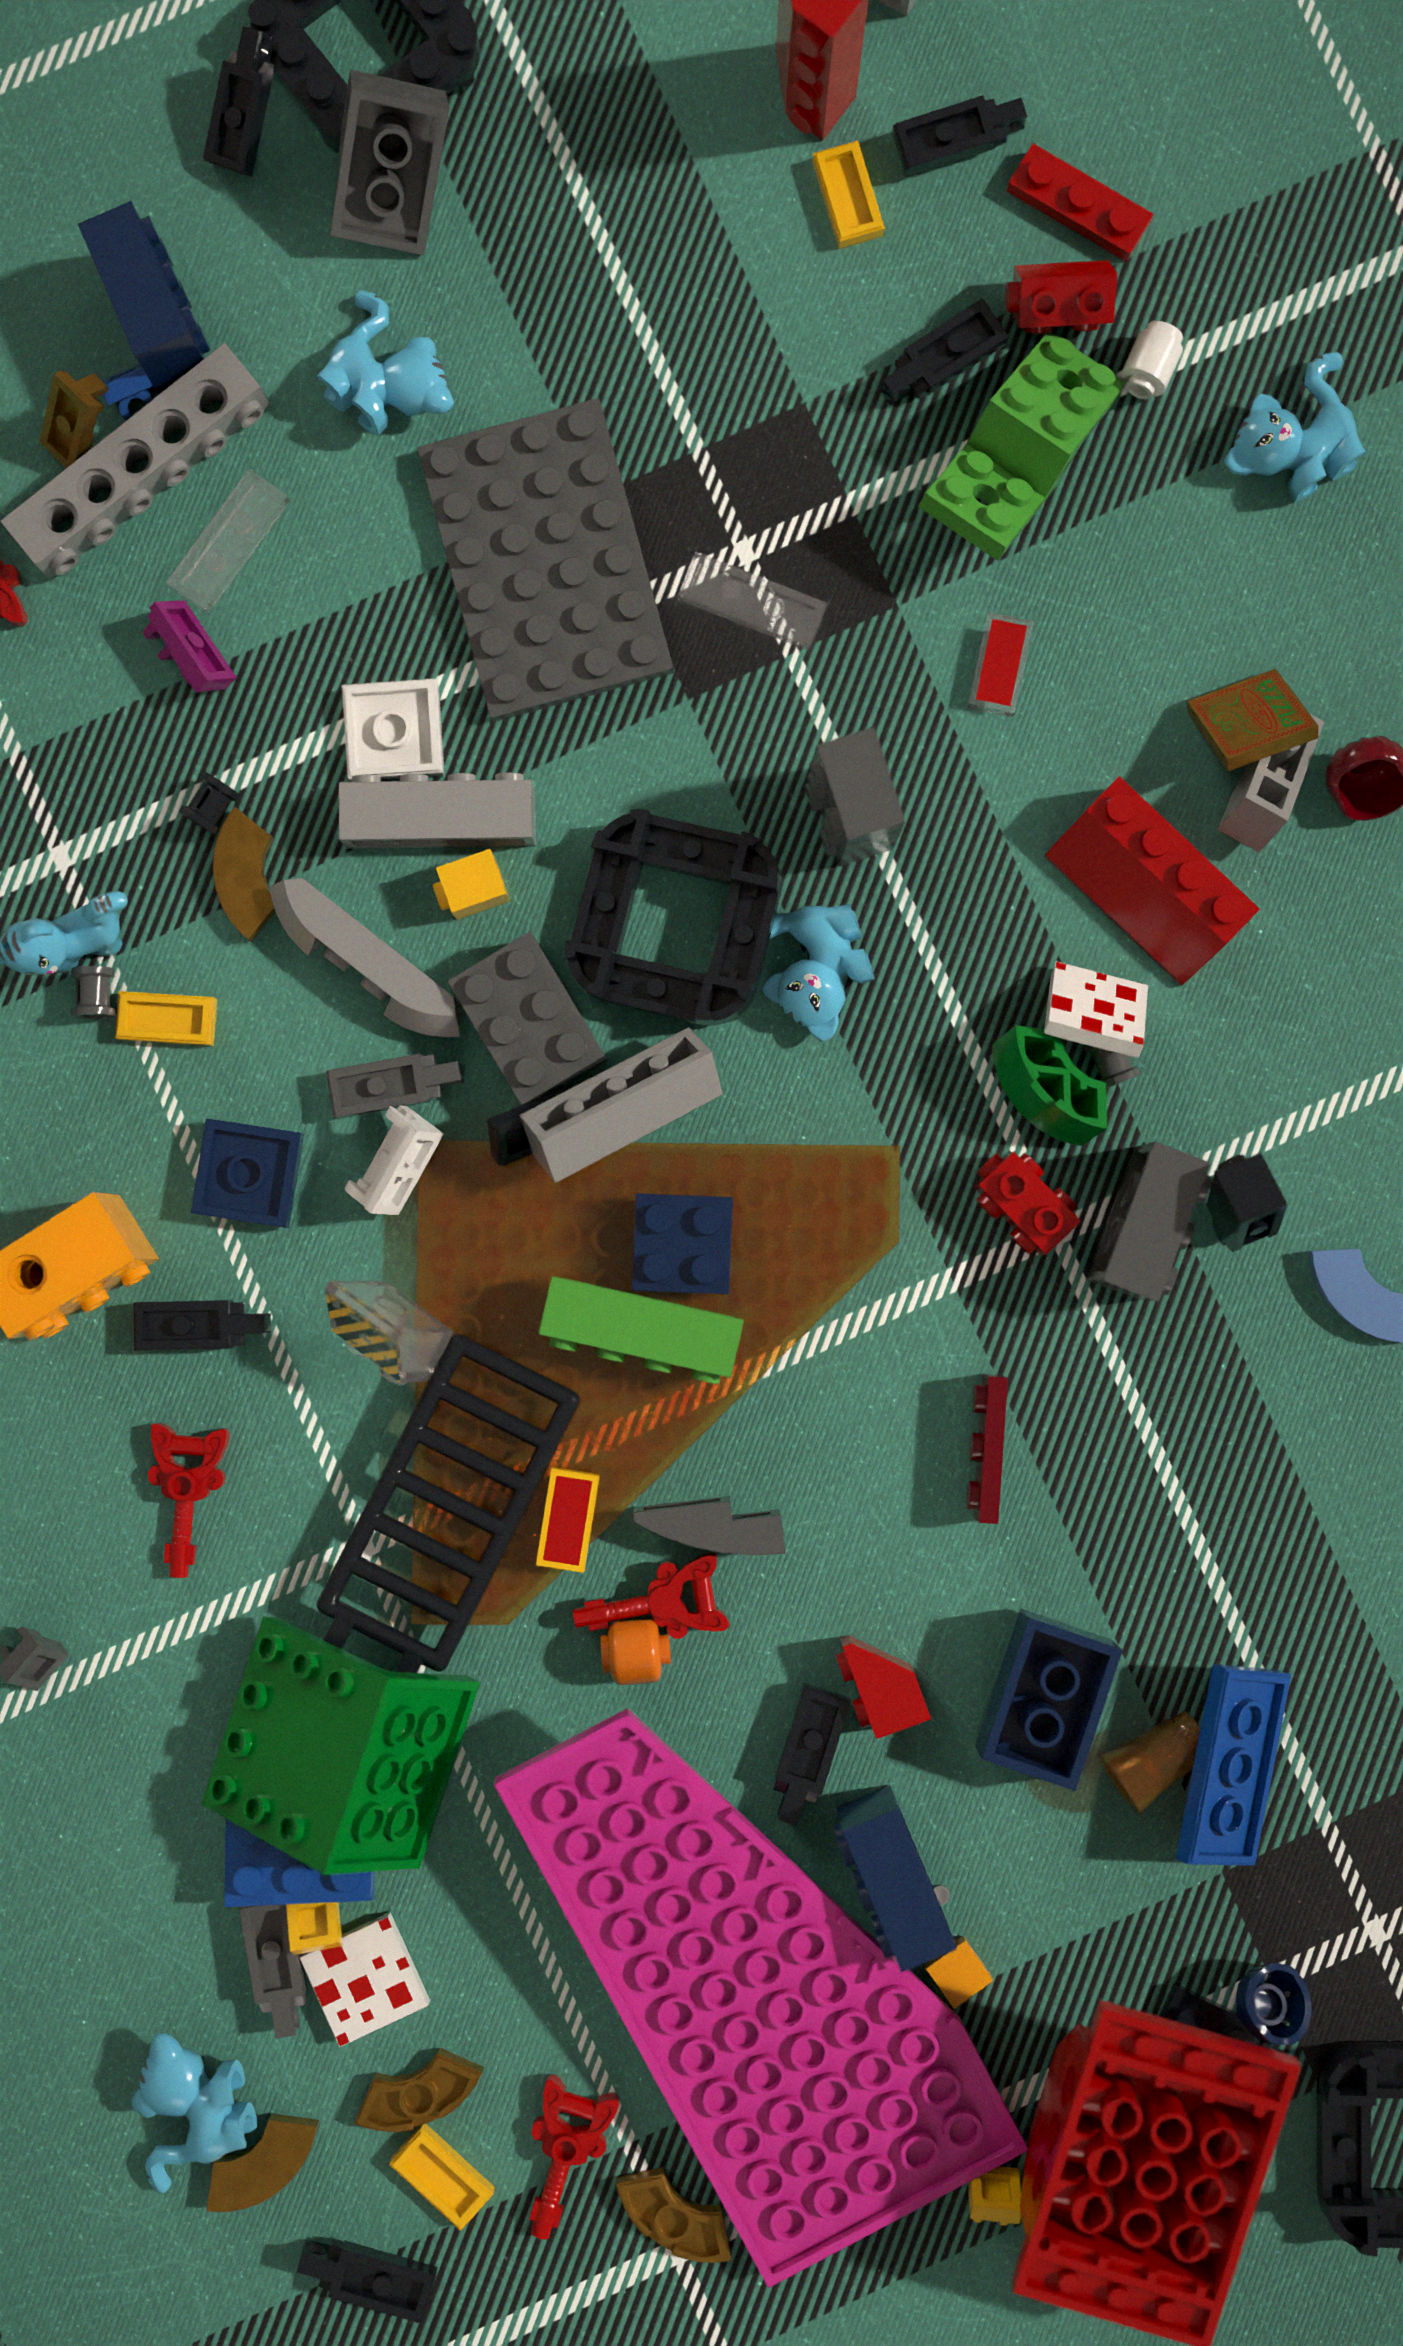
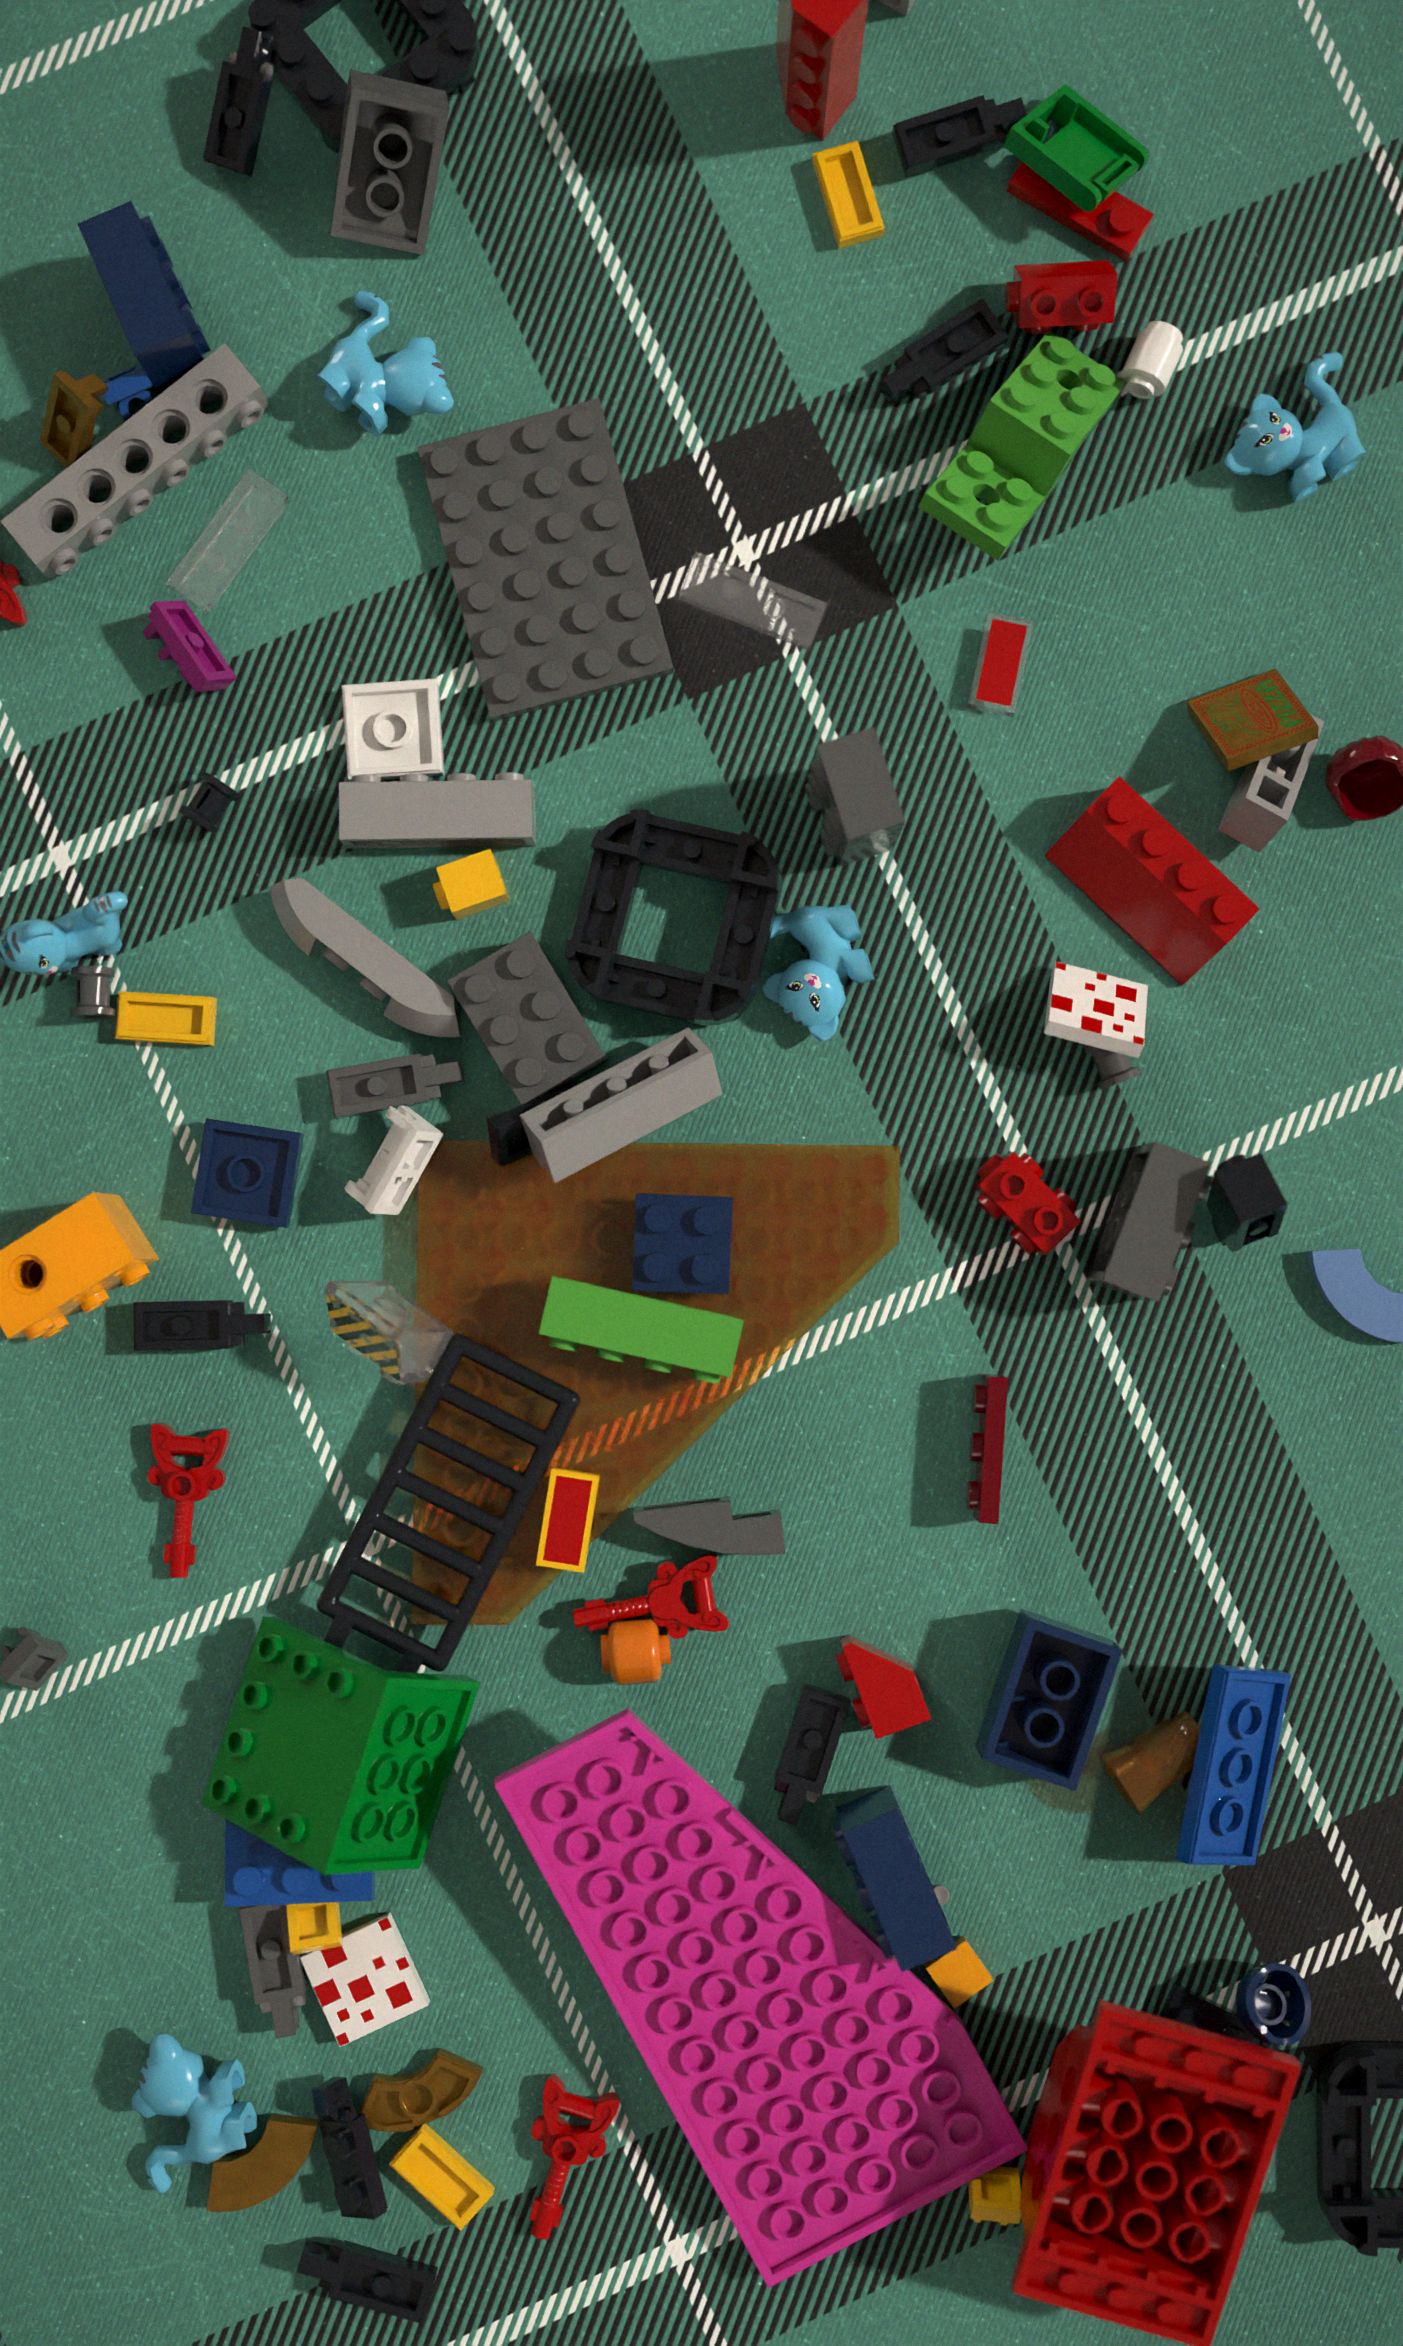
pearl gold tile [213,806,276,942] -> none
pearl gold tile [616,2167,731,2263] -> none
green brick [992,1025,1107,1146] -> none
none -> black hinge [312,2077,388,2220]
none -> green container [1003,84,1149,212]

